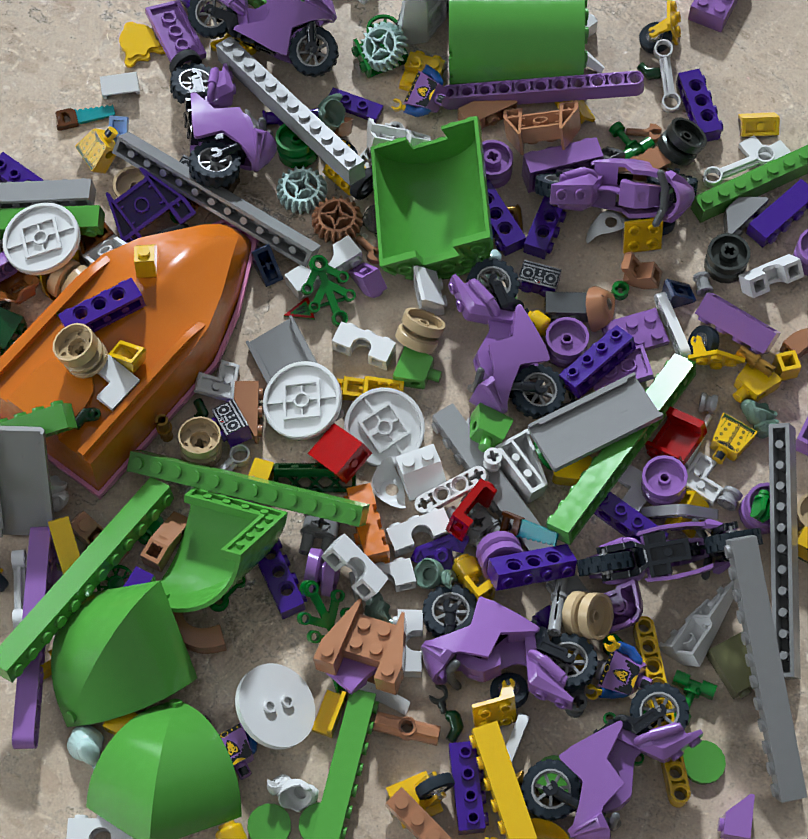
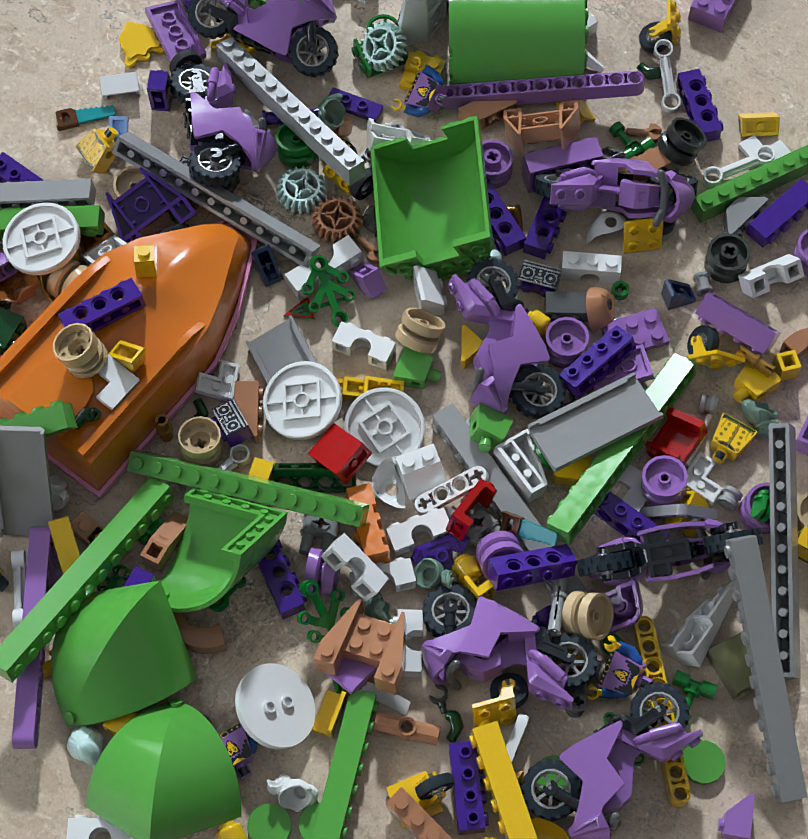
white bush [483,448,502,472] -> none
nougat brick [621,252,662,289] -> none
white beam [654,292,691,359] -> none
none -> dark purple brick [147,70,172,111]
none -> yellow slope [461,325,483,369]
none -> white arch [561,251,622,284]

